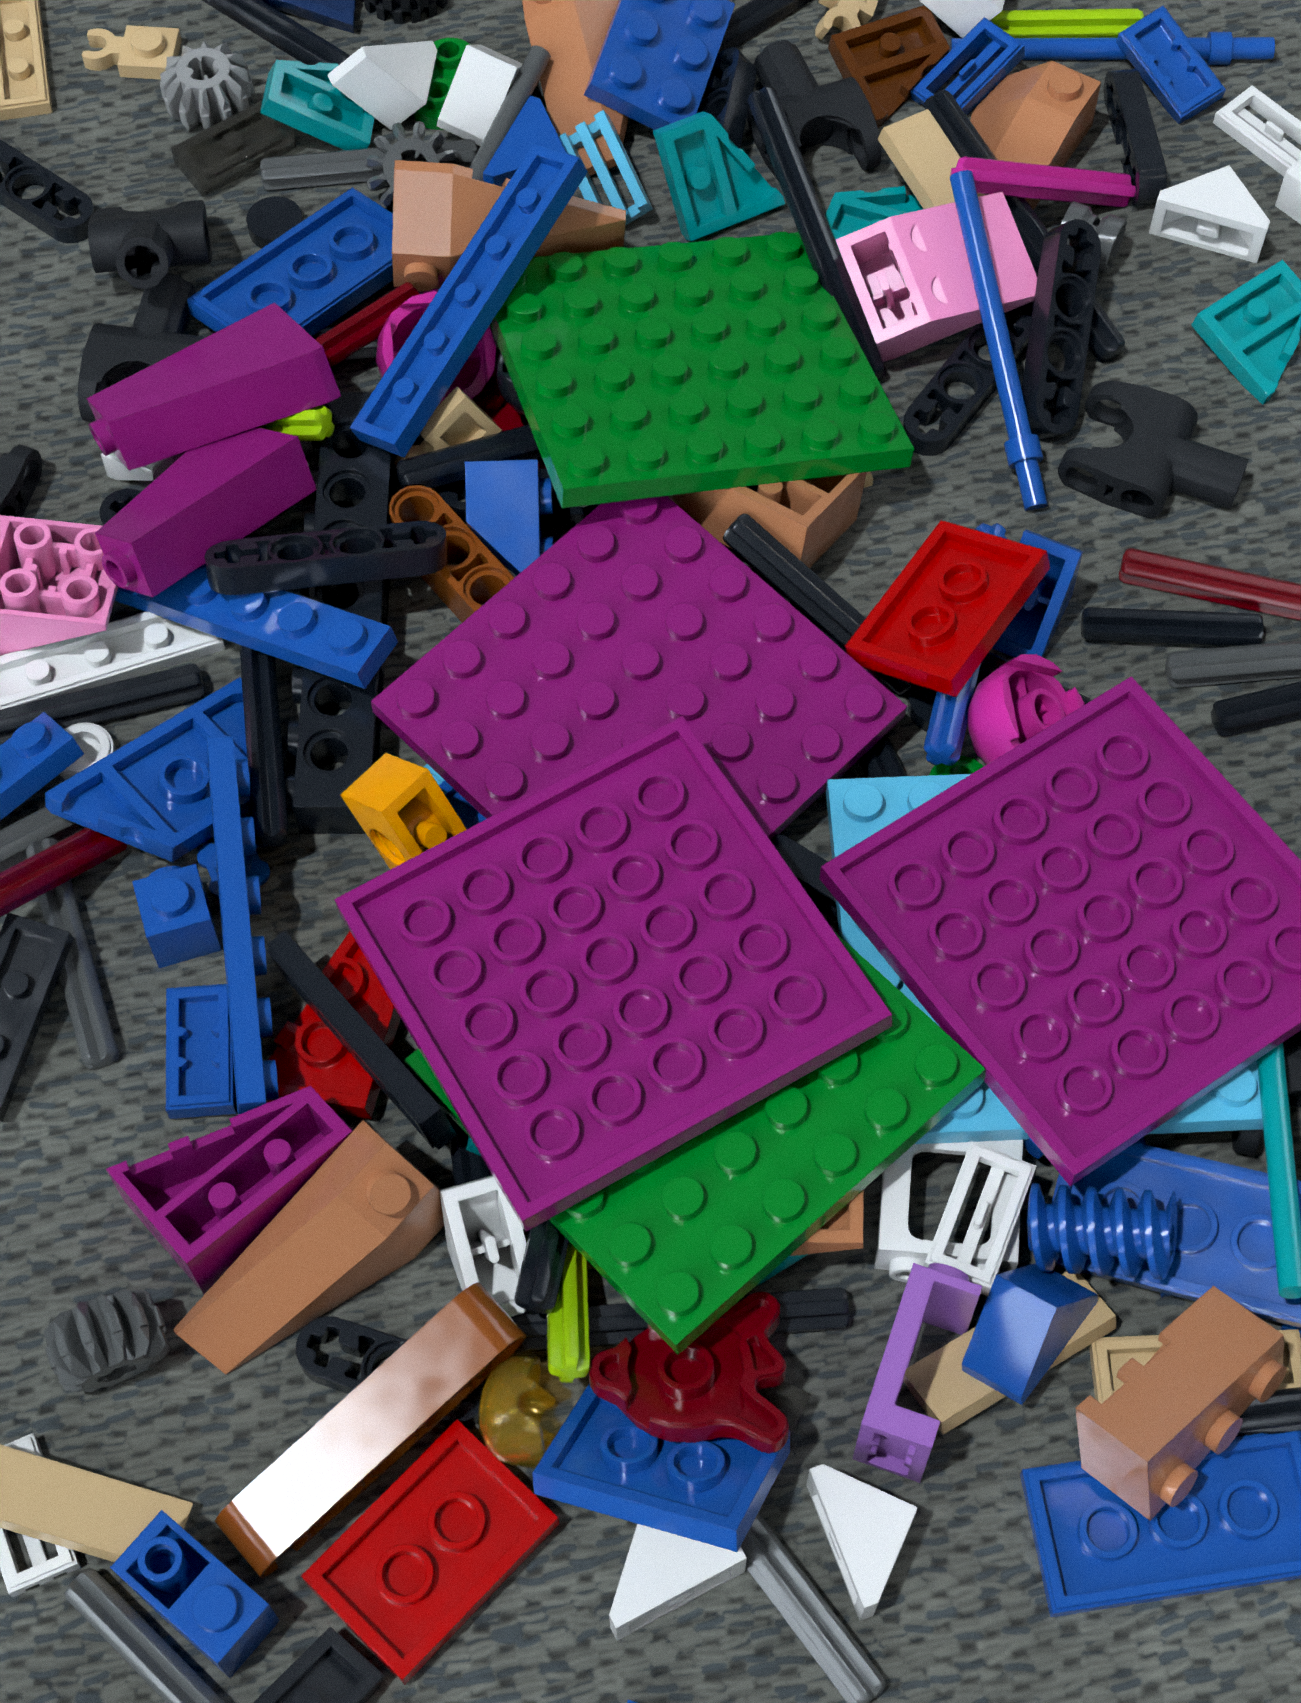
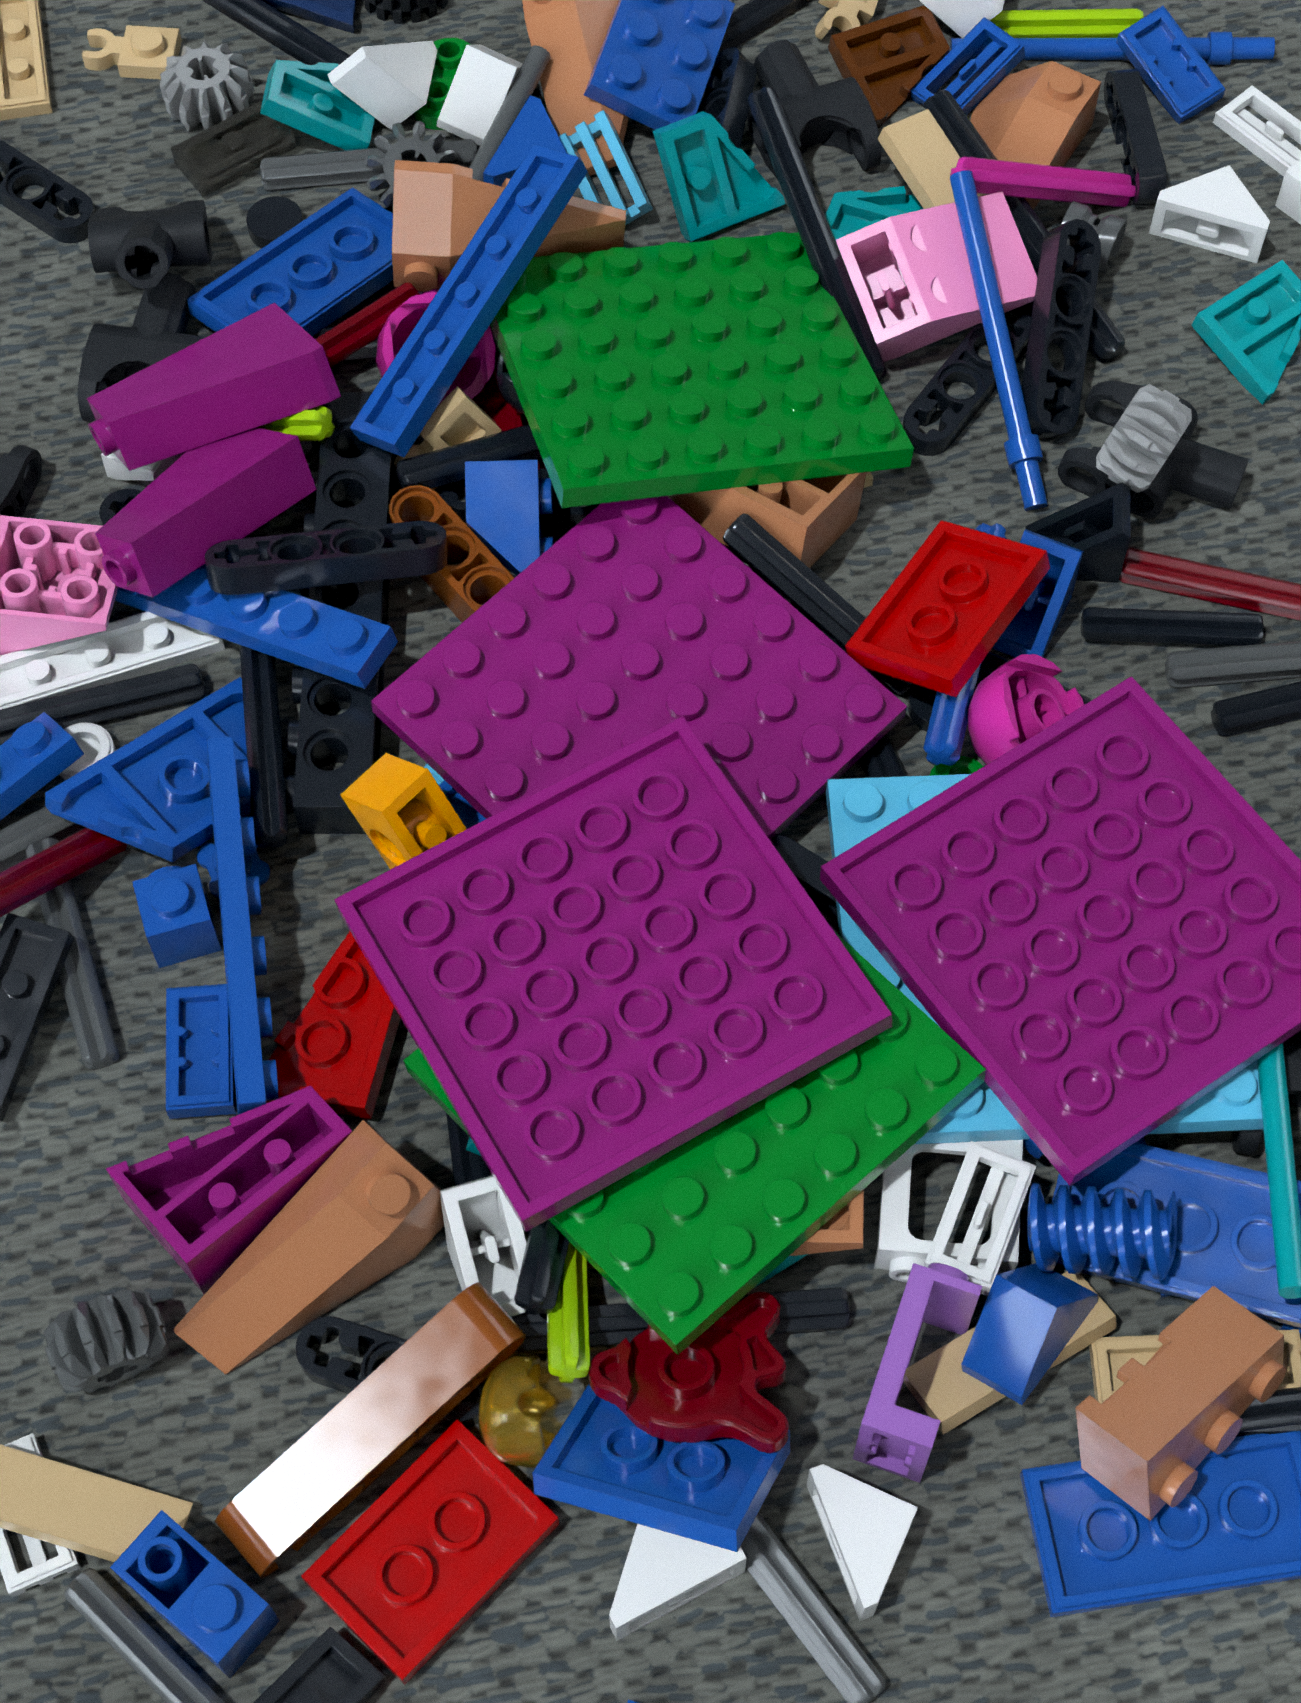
black tile [267,930,457,1150] -> none
none -> black slope [1026,482,1131,583]
none -> light grey gear [1096,384,1192,493]

